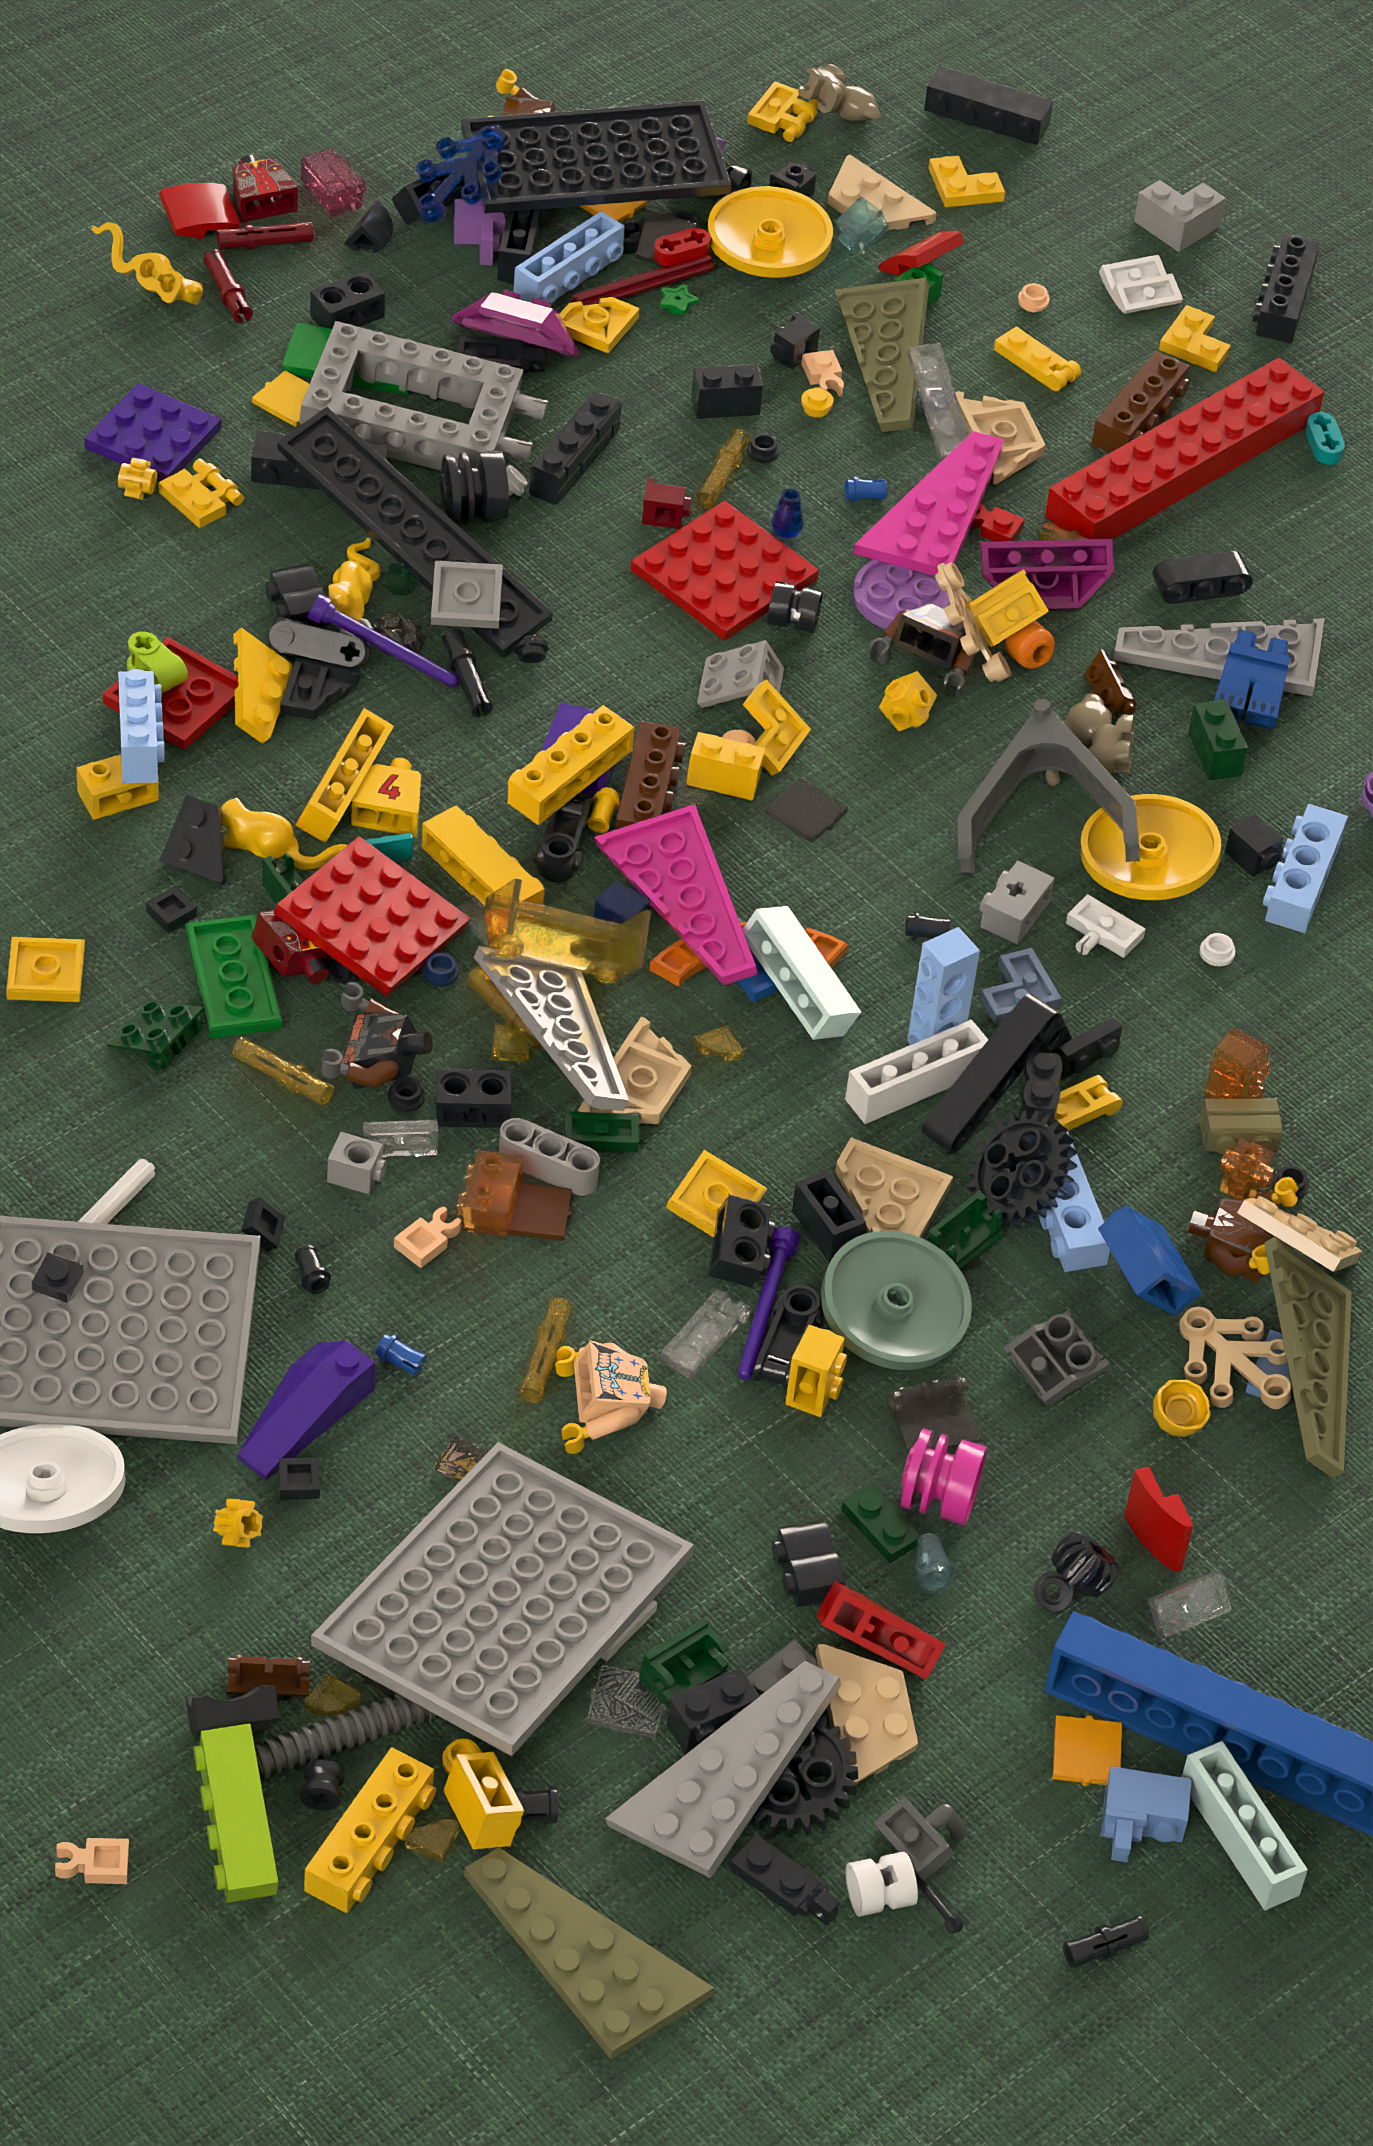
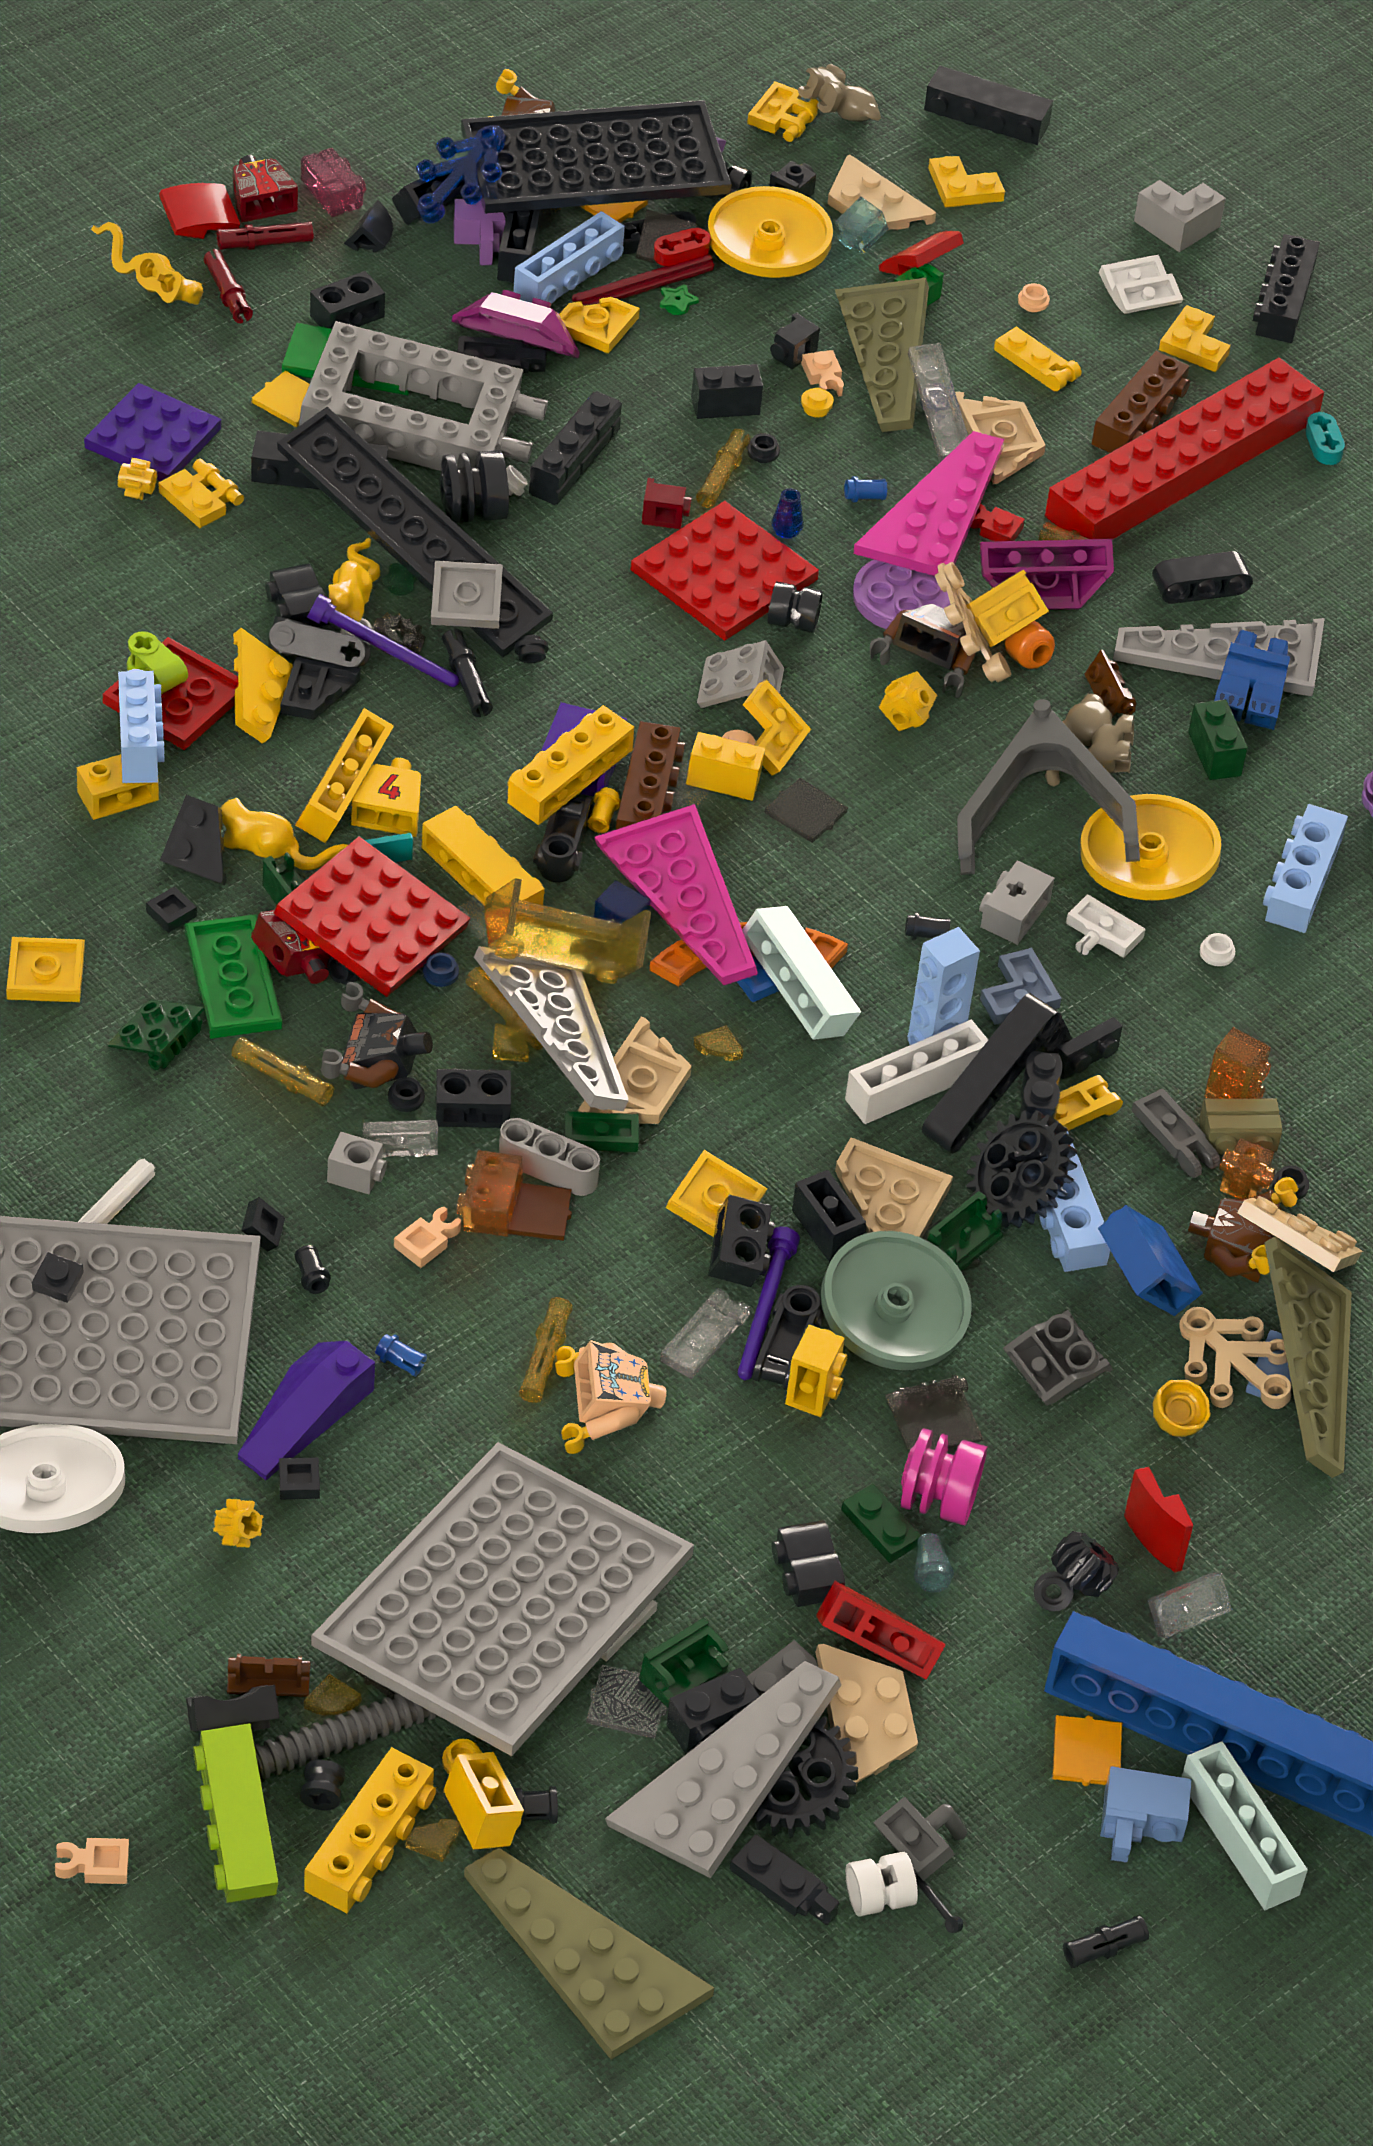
clear smoke tile [435,1435,488,1482] -> none
black brick [1225,814,1284,877] -> none
none -> dark grey hinge [1131,1089,1220,1178]

